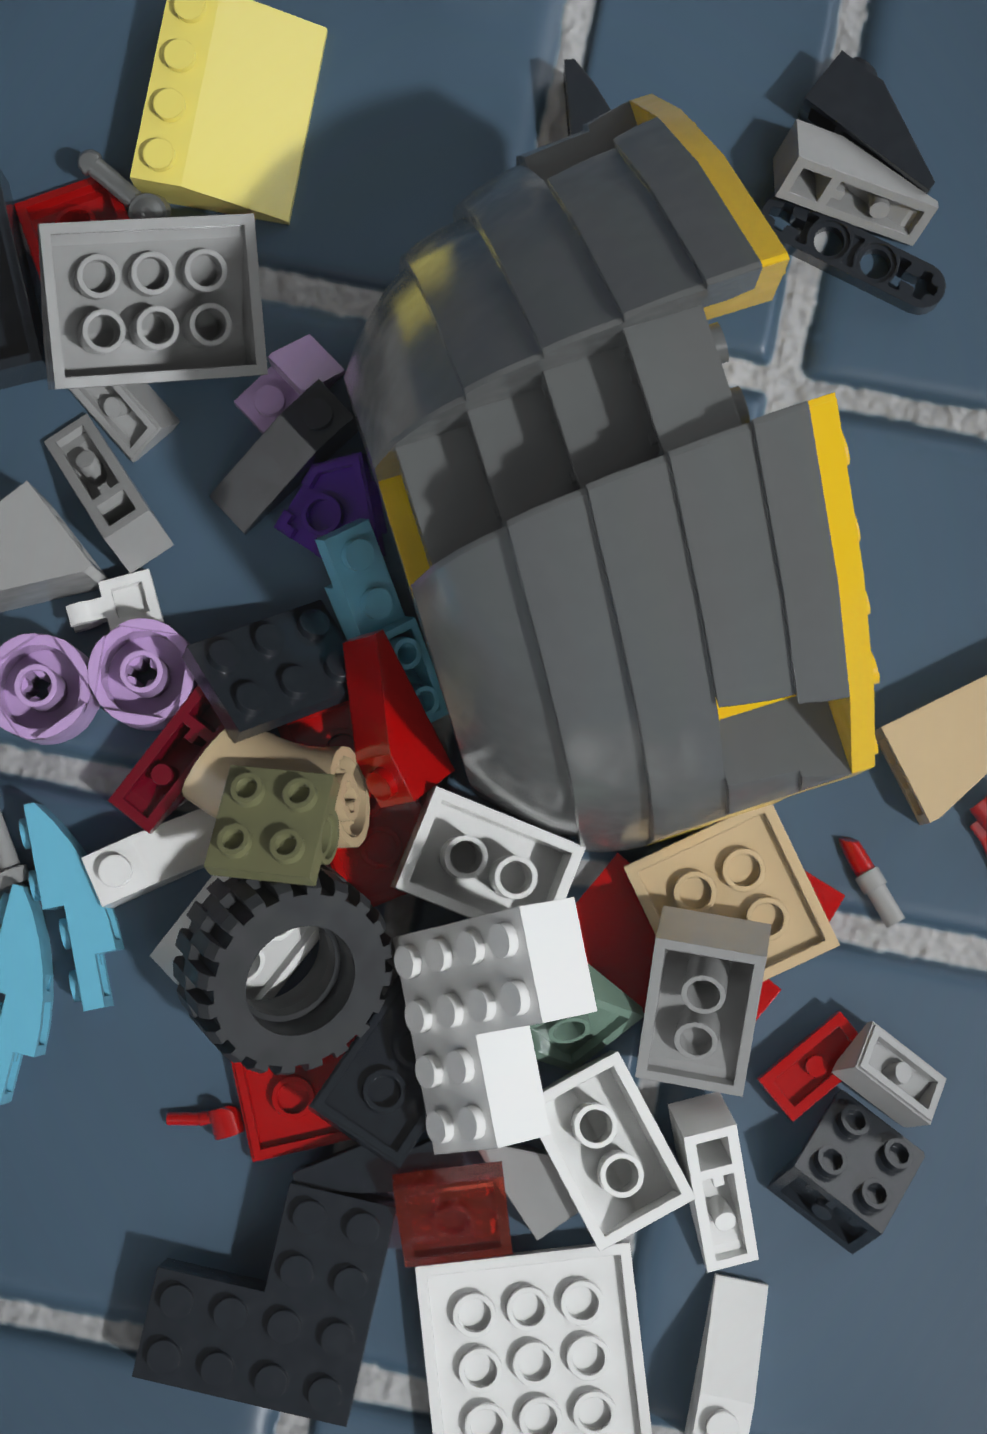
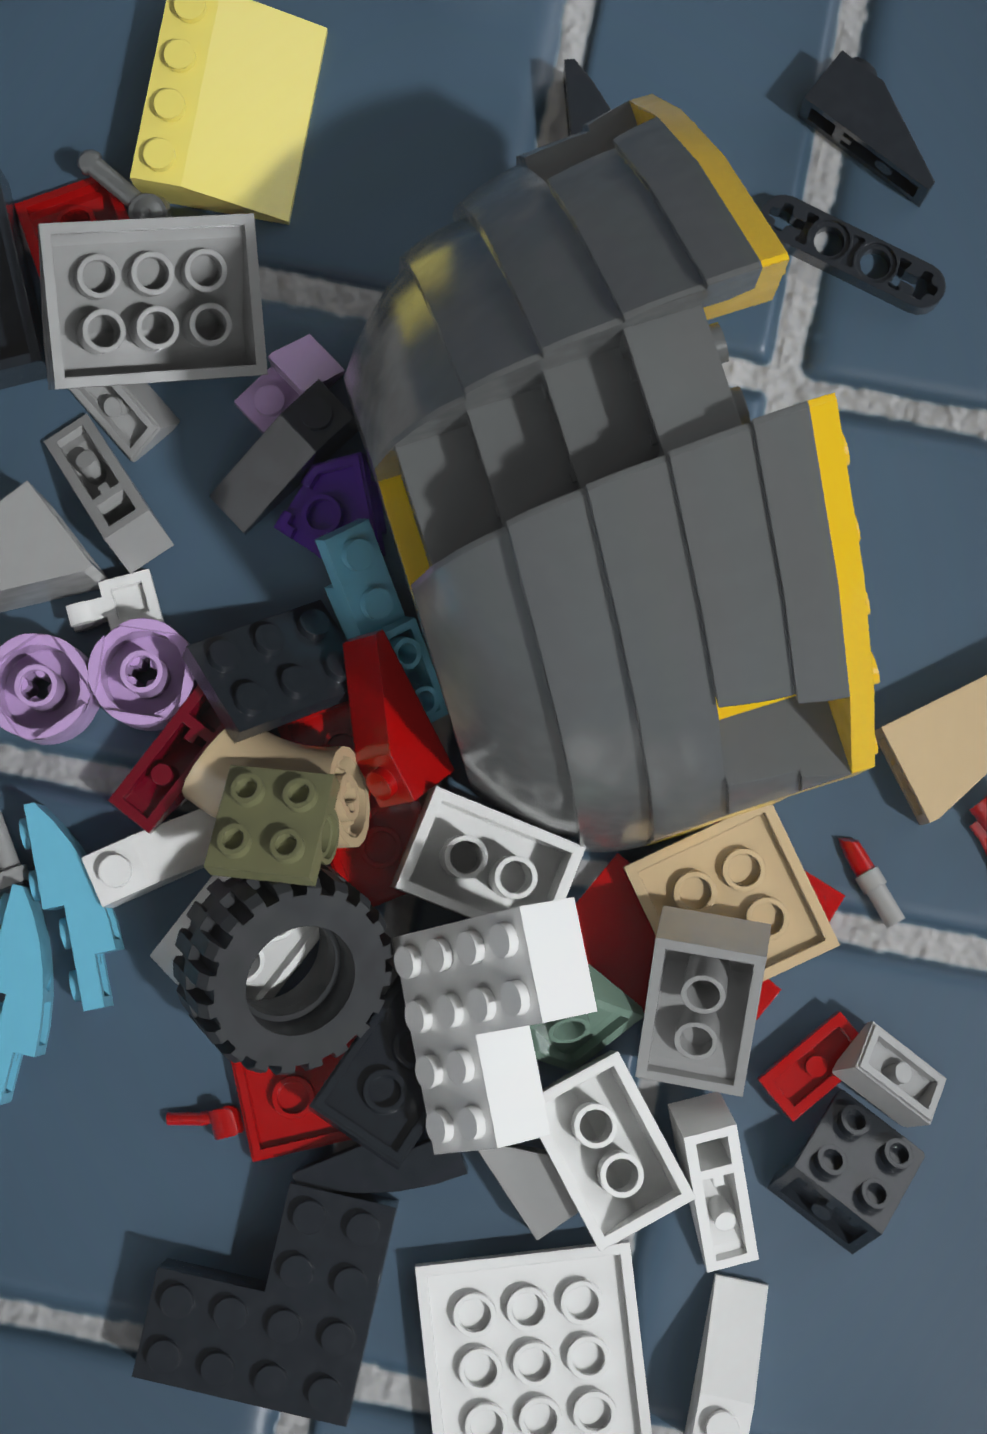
clear red plate [392,1161,513,1268] -> none
light grey slope [773,119,939,246] -> none

